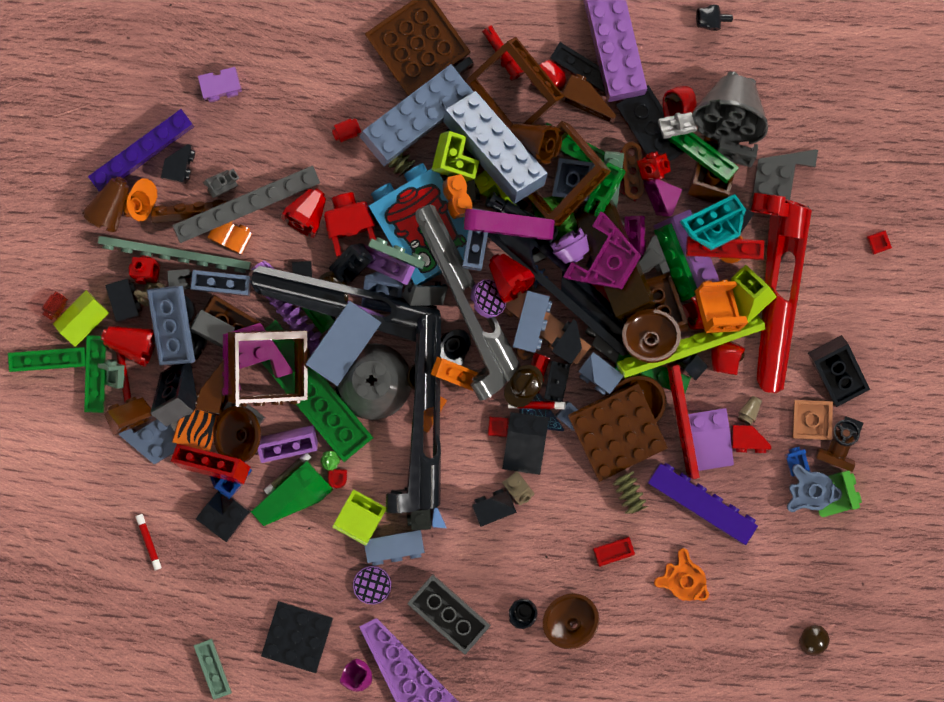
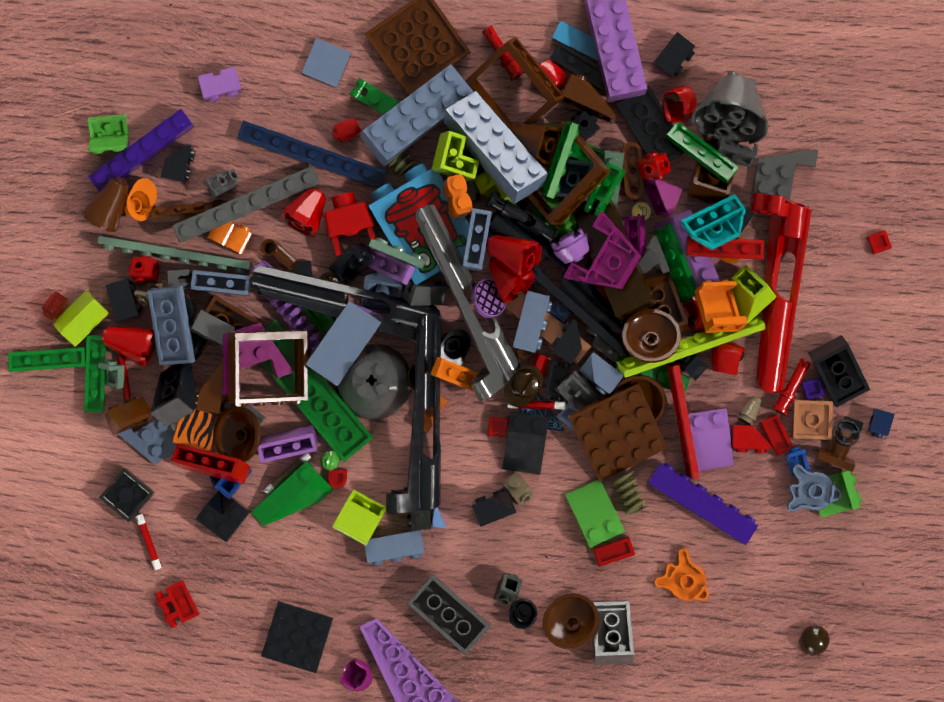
sand green plate [194,639,232,700] -> none
tile [353,566,391,605] -> none
black tile [454,57,474,75] -> none
magenta beam [464,209,555,240] -> none
light grey hips [658,112,697,139] -> none
black piece [696,5,733,31] -> none
none -> bright green bracket [88,114,129,154]
none -> black piece [99,468,155,522]
none -> red plate [154,580,200,629]
none -> dark blue plate [237,120,388,188]
none -> reddish brown piece [260,239,298,272]
none -> sand blue tile [302,38,352,88]
none -> green plate [349,78,400,115]
none -> red cone [486,235,542,279]
none -> pearl dark grey brick [494,573,523,606]
none -> green plate [541,121,579,199]
none -> dark blue brick [550,299,572,324]
none -> dark azure tile [552,21,598,62]
none -> dark grey hinge [555,371,602,411]
none -> bright green slope [565,480,625,548]
none -> black brick [571,111,600,142]
none -> dark grey slope [592,601,634,665]
none -> light yellow tile [631,202,651,221]
none -> black brick [653,32,695,79]
none -> red tile [760,414,794,456]
none -> red pin [771,358,811,416]
none -> dark purple tile [801,377,825,400]
none -> dark blue brick [867,409,895,439]

